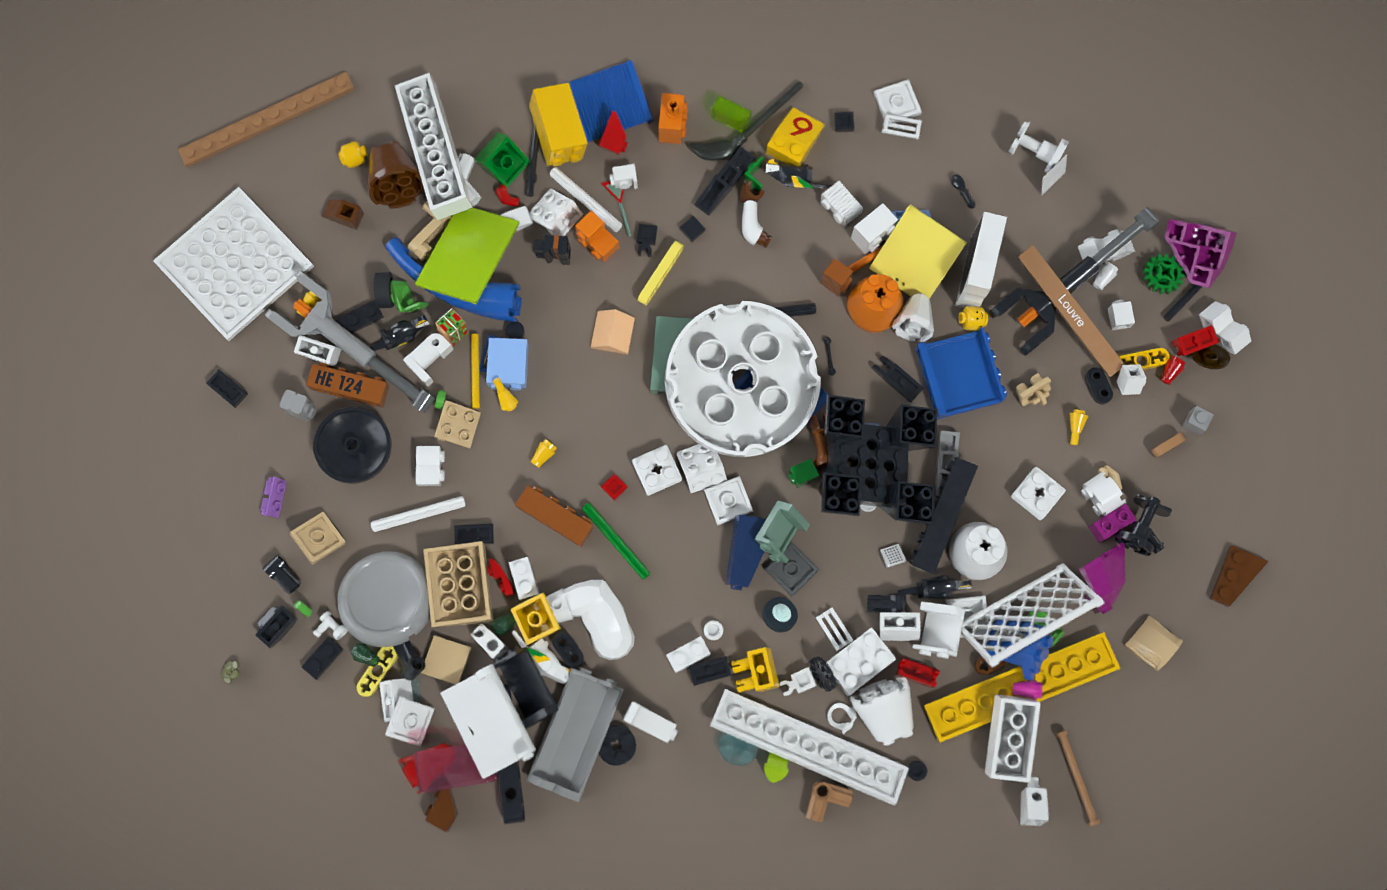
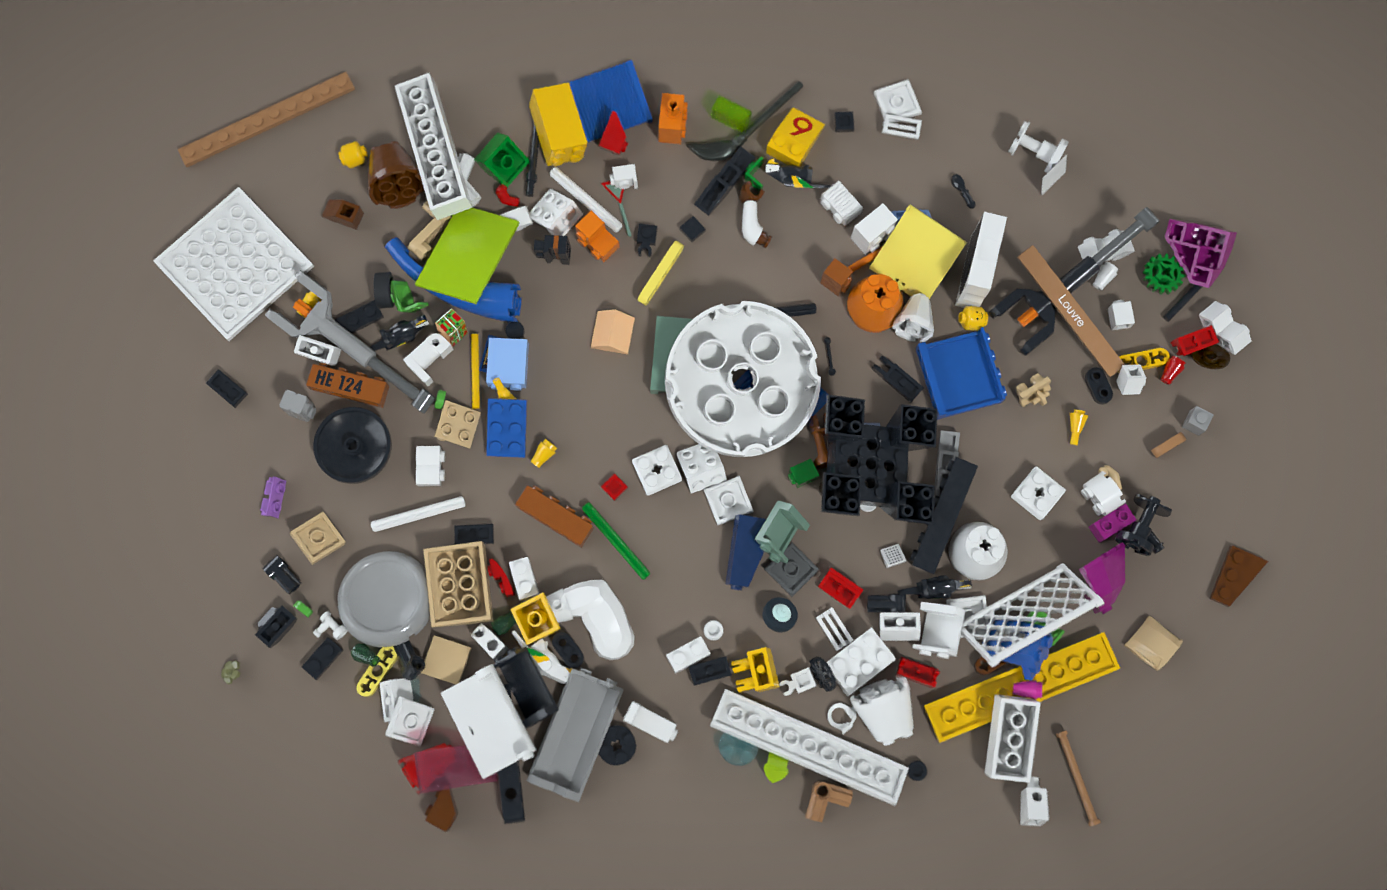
none -> blue plate [487,398,527,458]
none -> red hinge [818,568,863,609]

